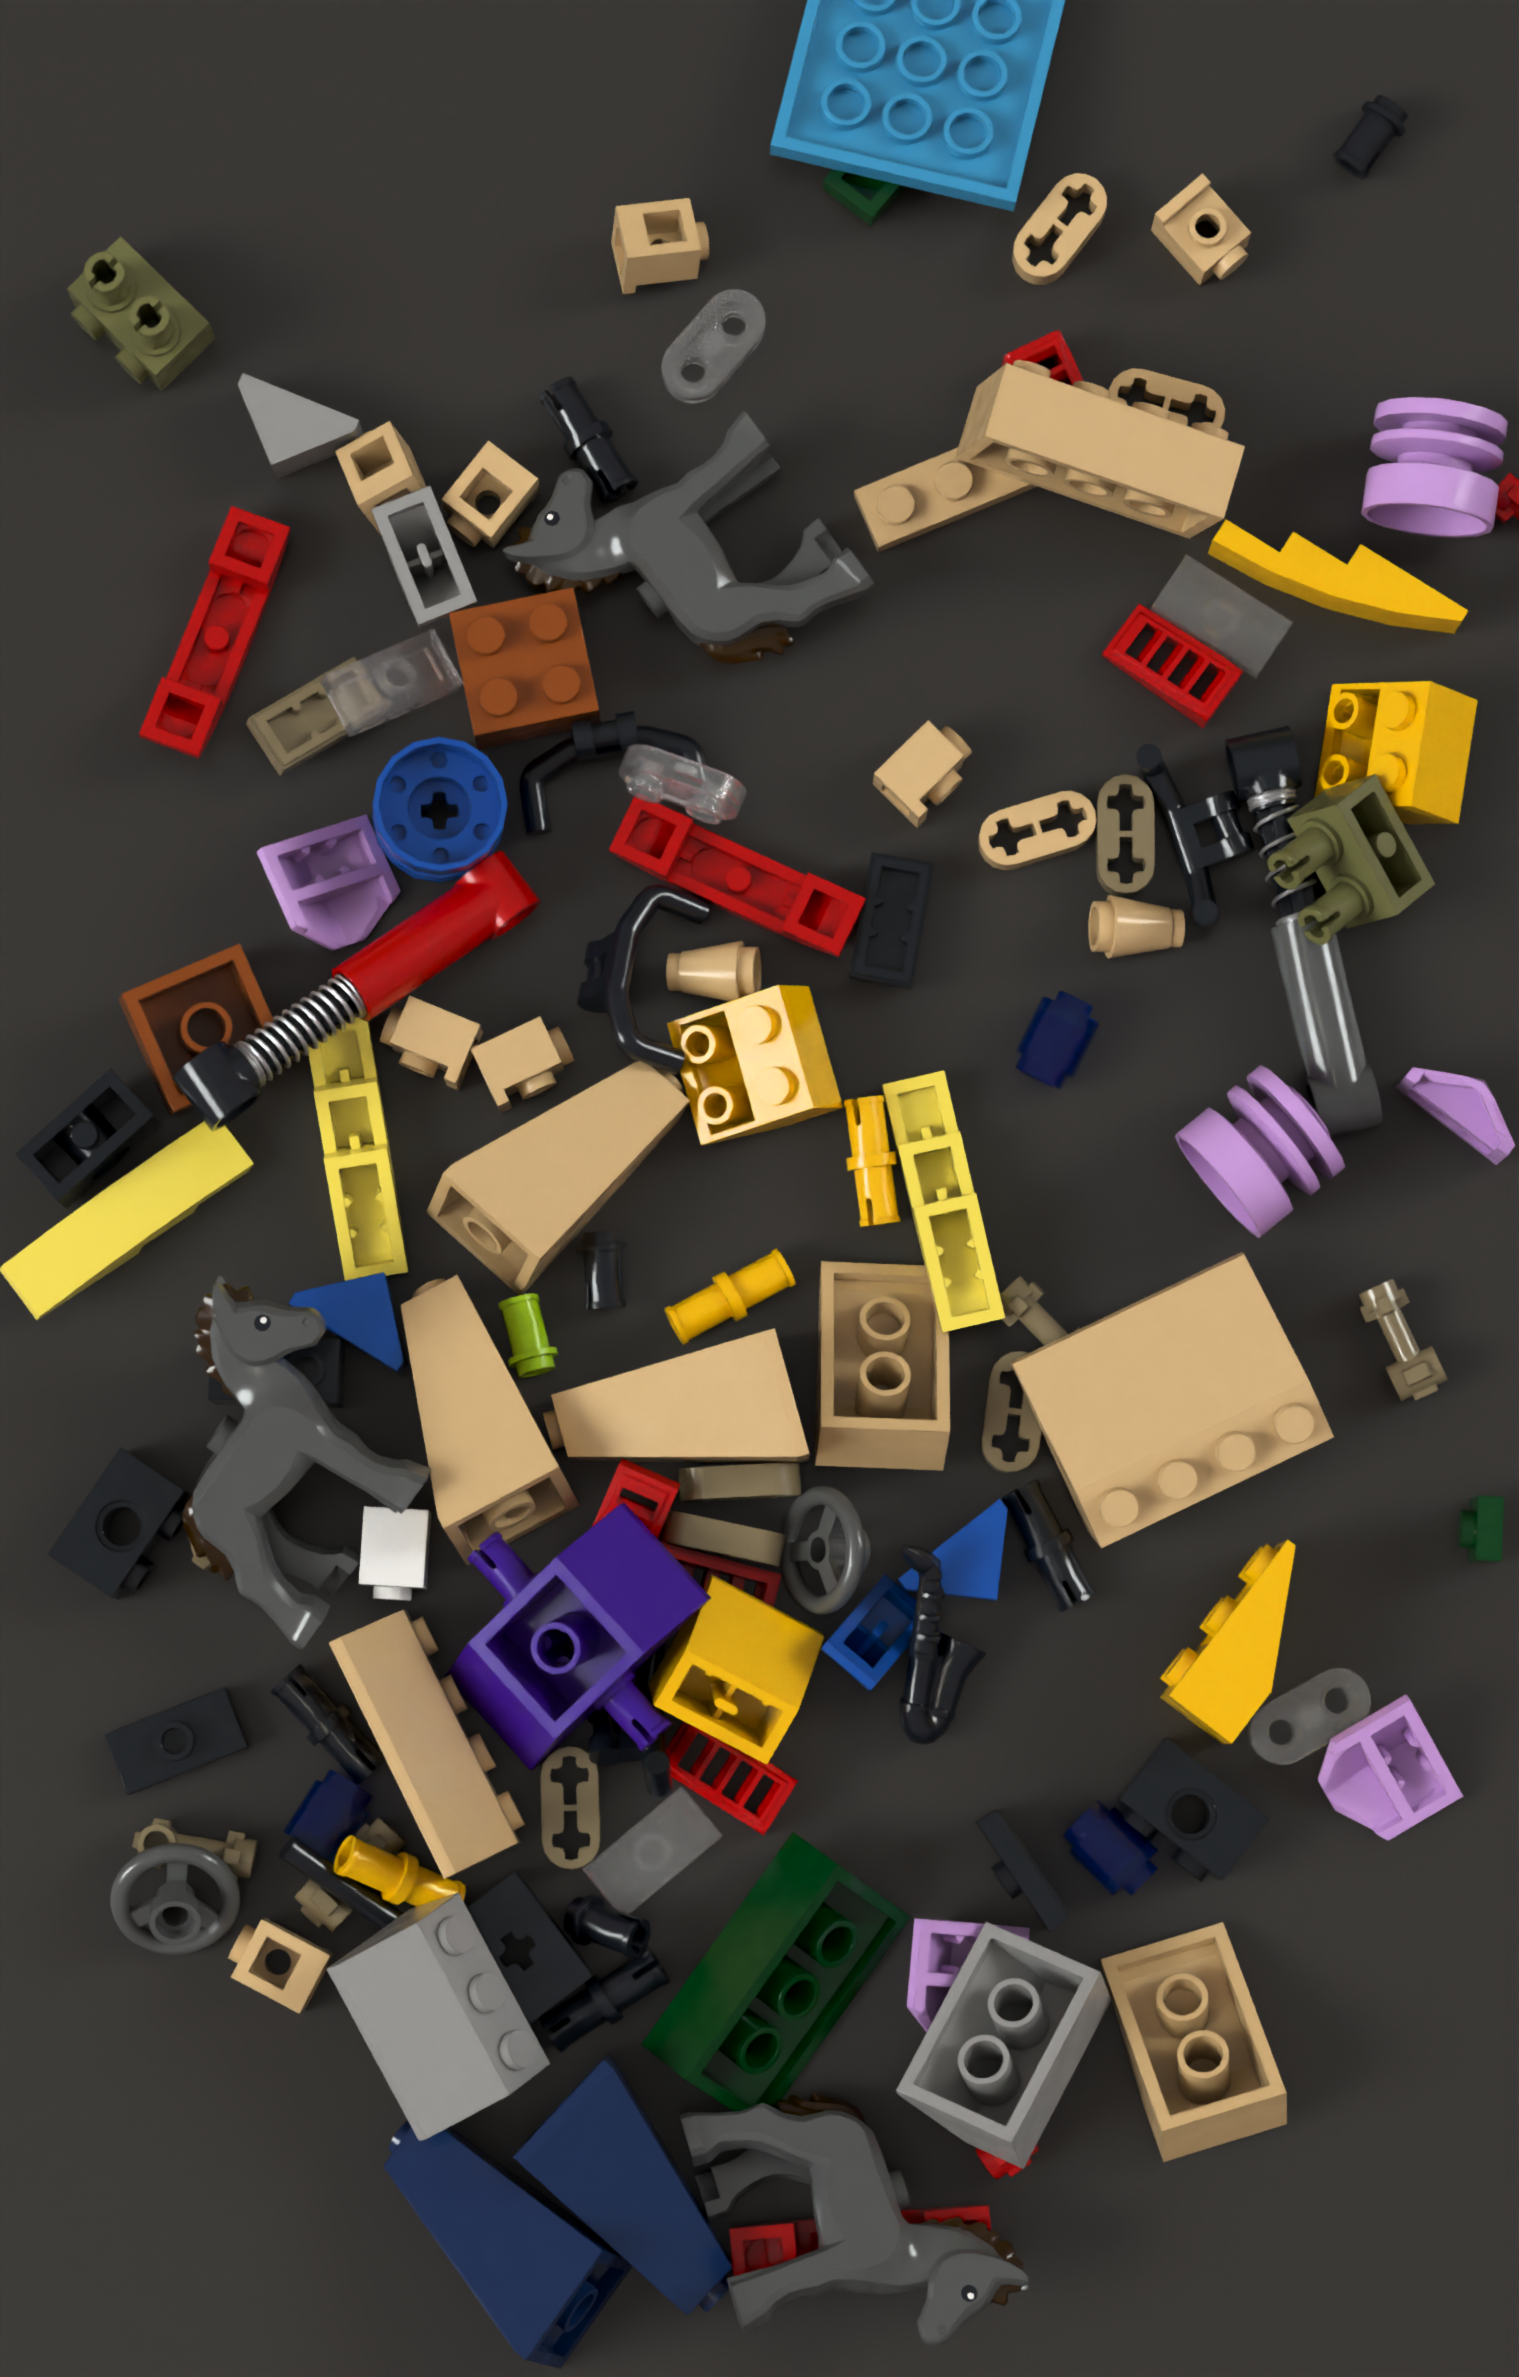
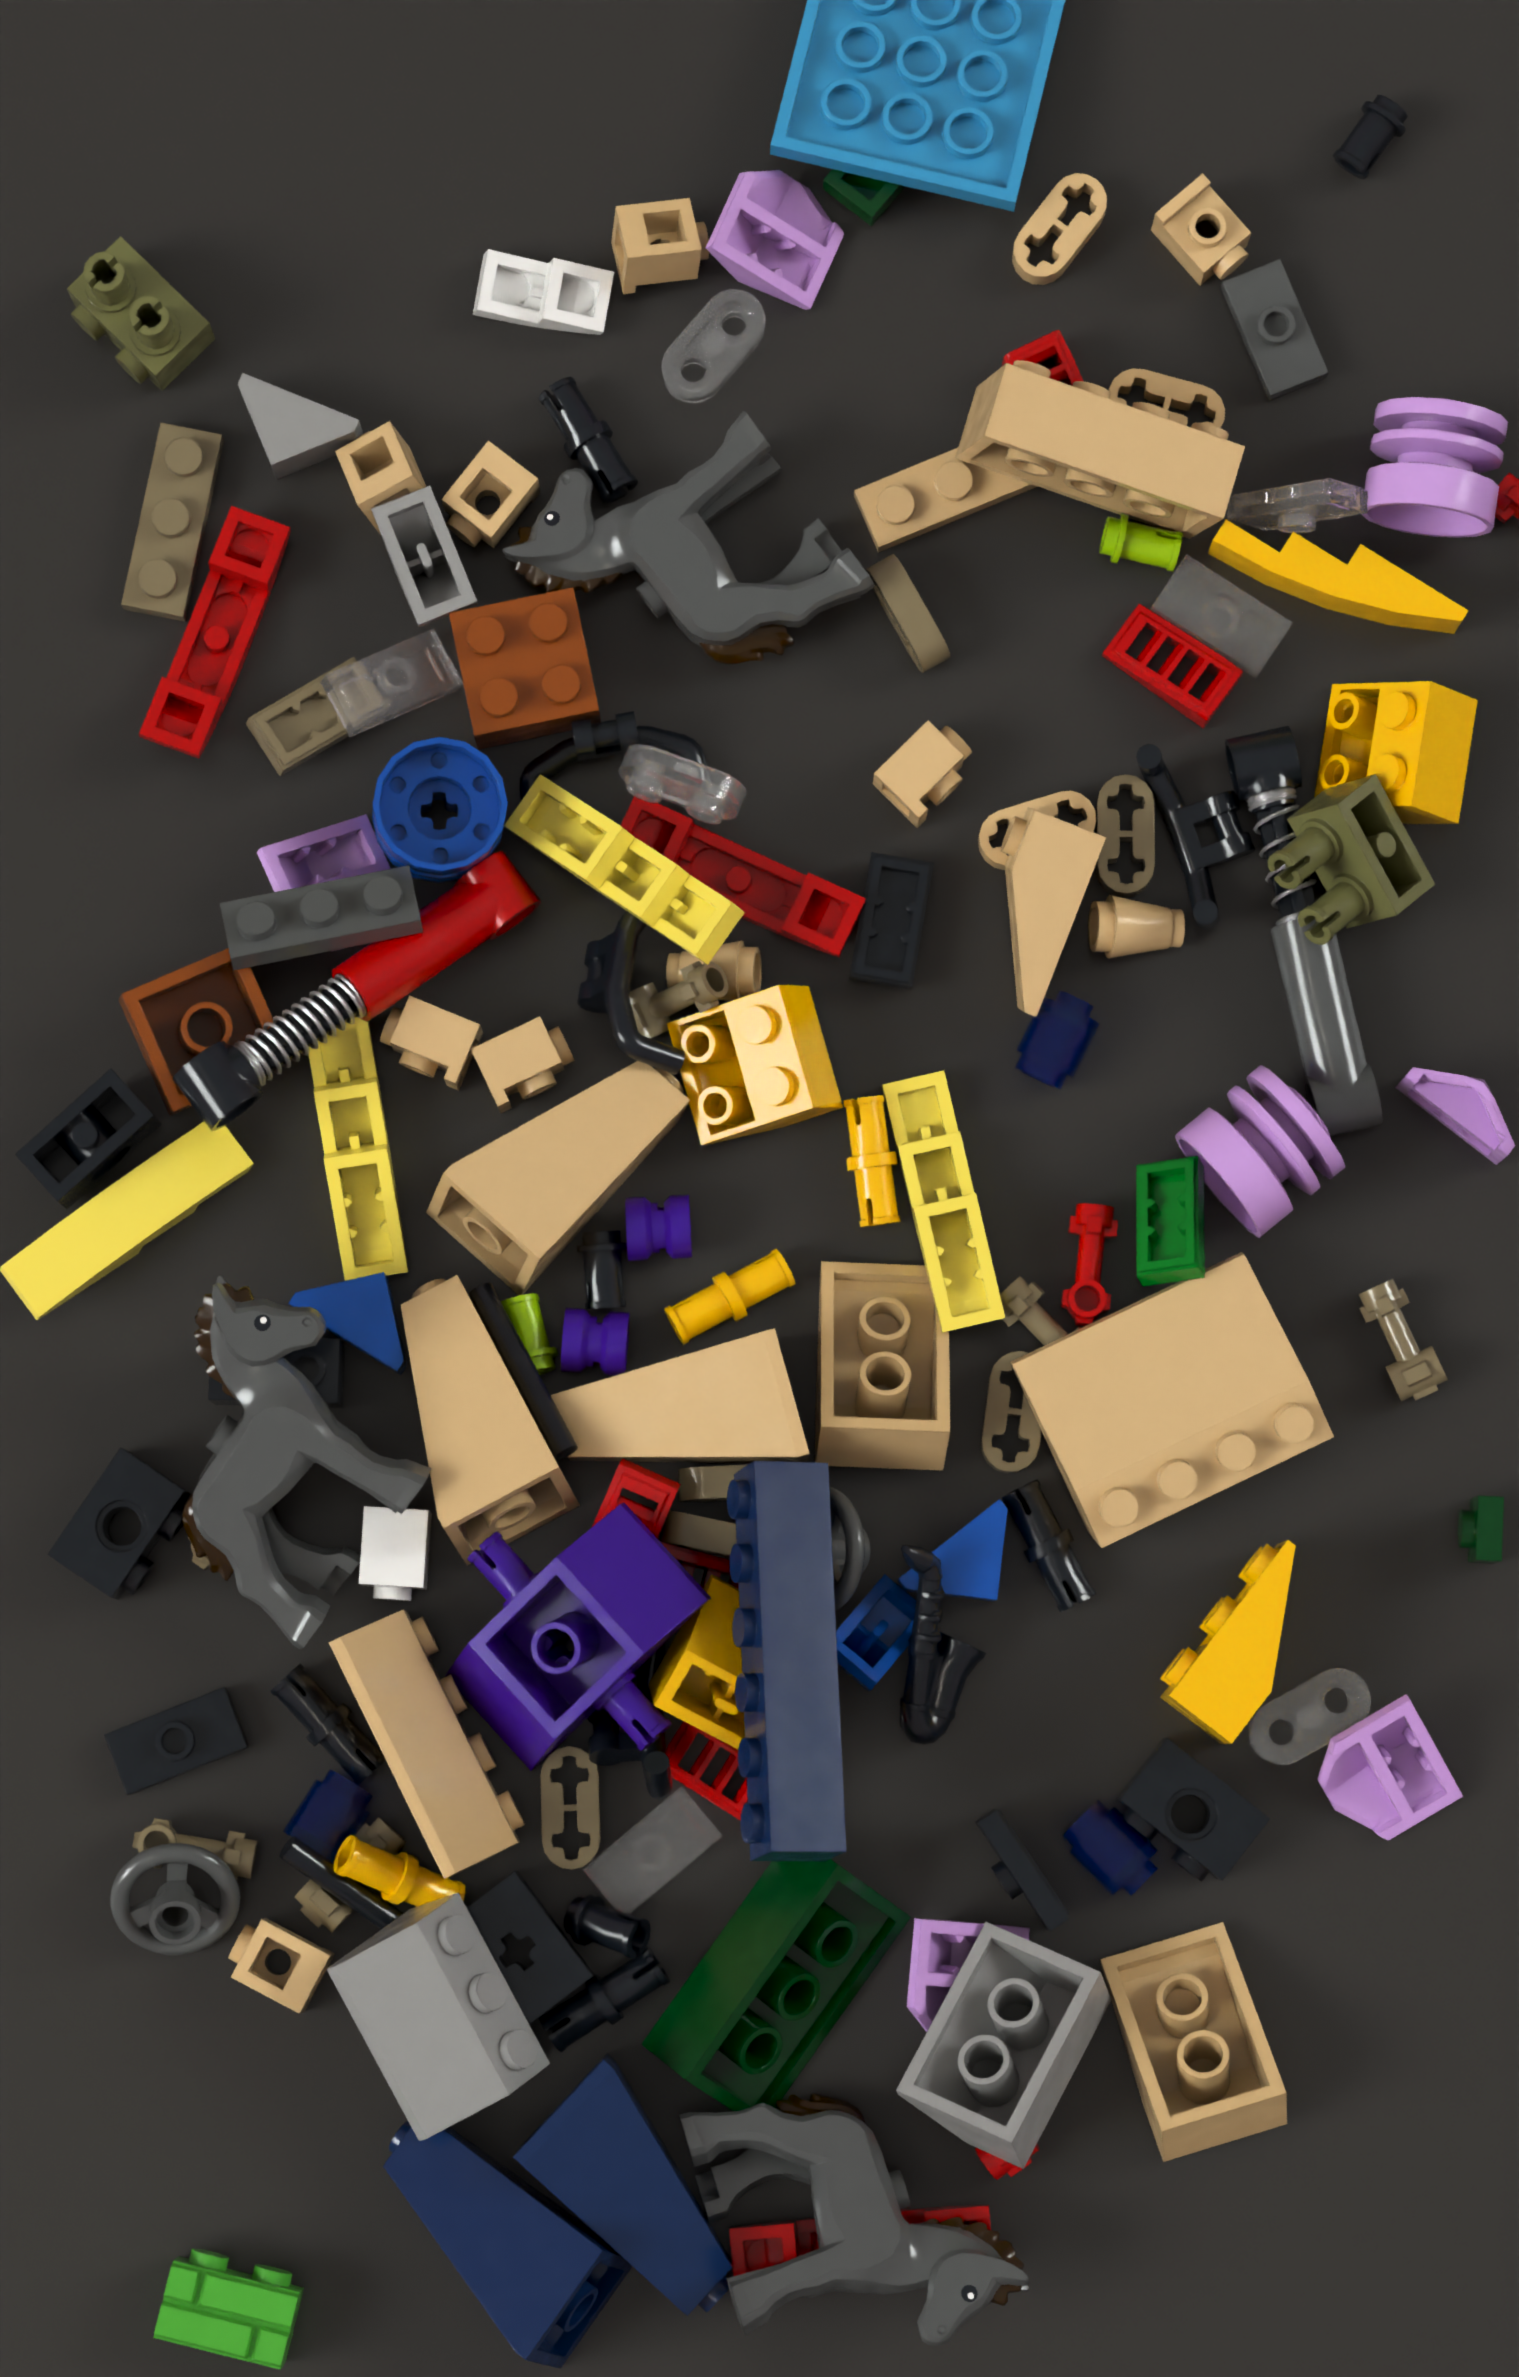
none -> dark tan plate [121,422,224,622]
none -> bright green brick [153,2248,304,2370]
none -> dark grey plate [220,865,423,971]
none -> black bar [469,1283,578,1460]
none -> white slope [473,249,614,335]
none -> light yellow slope [504,774,745,965]
none -> dark purple wheel [561,1308,630,1376]
none -> dark purple wheel [625,1195,692,1261]
none -> dark tan bar [629,961,728,1039]
none -> lavender slope [706,170,844,310]
none -> dark blue brick [727,1461,847,1862]
none -> dark tan beam [865,554,951,673]
none -> tan slope [1001,807,1106,1017]
none -> red bar [1061,1203,1118,1326]
none -> lime pin [1099,513,1183,572]
none -> green plate [1136,1156,1205,1287]
none -> dark grey plate [1221,259,1329,401]
none -> clear plate [1227,478,1368,533]

